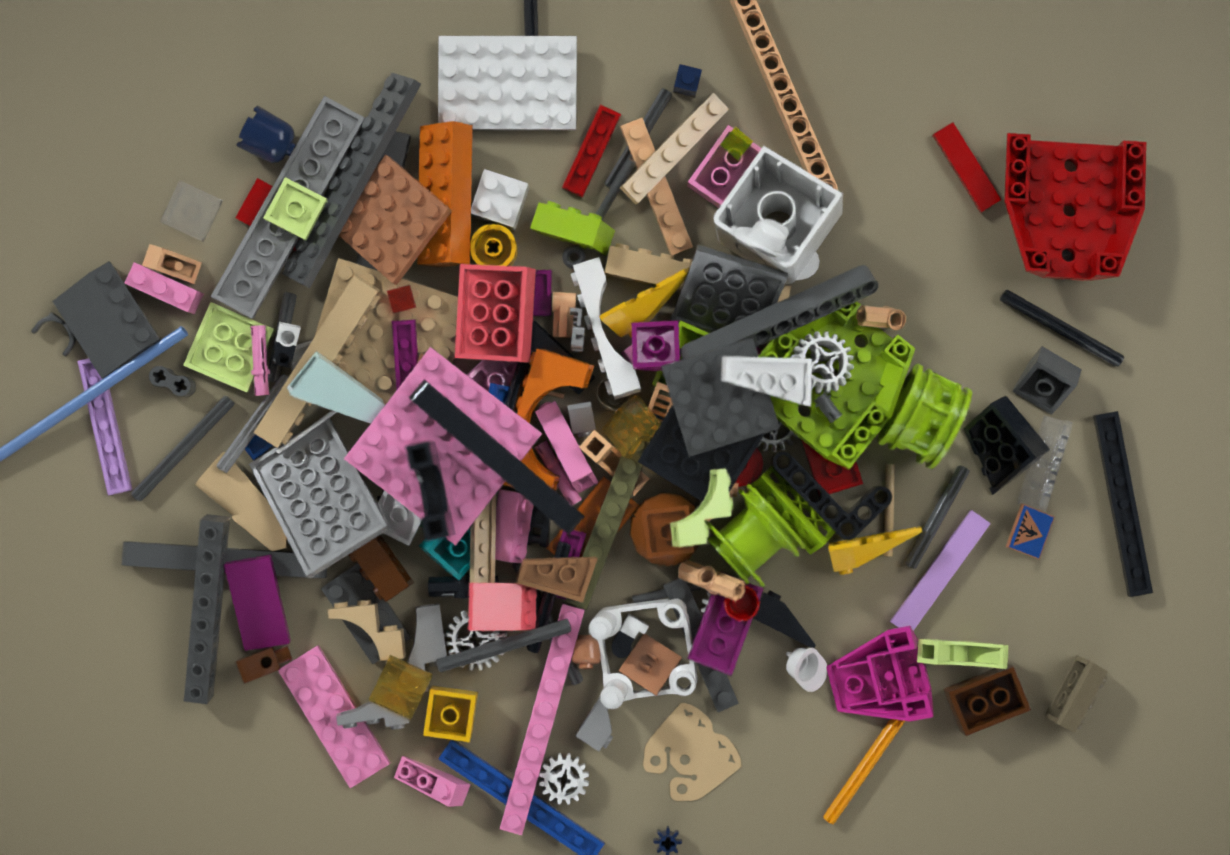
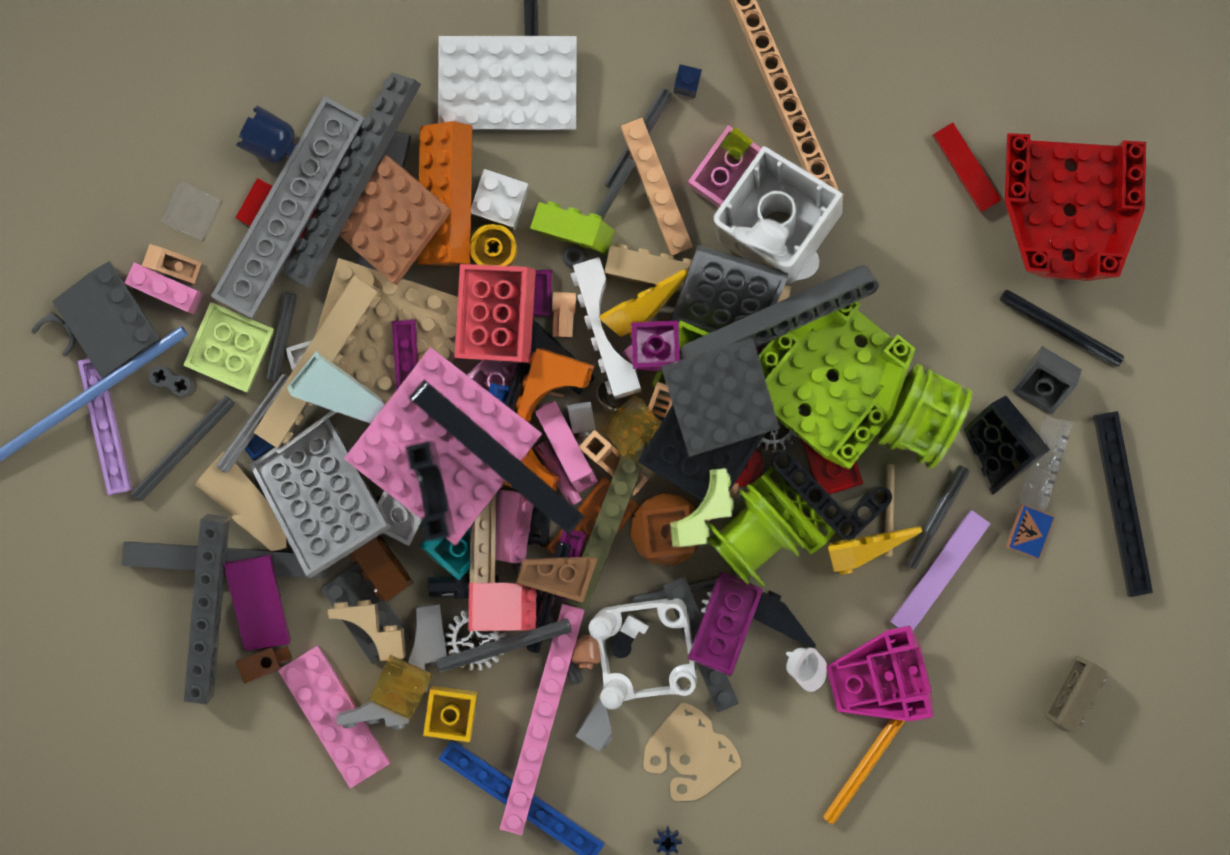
bright pink pin [250,325,270,396] -> none
yellowish green plate [263,177,328,241] -> none
leg [272,322,301,368] -> none
clear red tile [387,285,417,313] -> none
bright pink slope [394,756,471,807] -> none
white gear [539,753,589,805] -> none
red tile [562,104,621,198] -> none
light grey piece [570,308,585,353] -> none
nougat piece [618,634,682,696] -> none
tan plate [620,92,729,205] -> none
light nougat piece [678,560,745,601] -> none
white wing [722,357,812,406] -> none
red hair [724,585,760,621] -> none
white gear [791,331,854,394] -> none
dark grey pin [814,393,842,424] -> none
light nougat piece [856,305,906,330] -> none
yellowish green arch [917,639,1009,669] -> none
reddish brown brick [943,664,1031,736] -> none

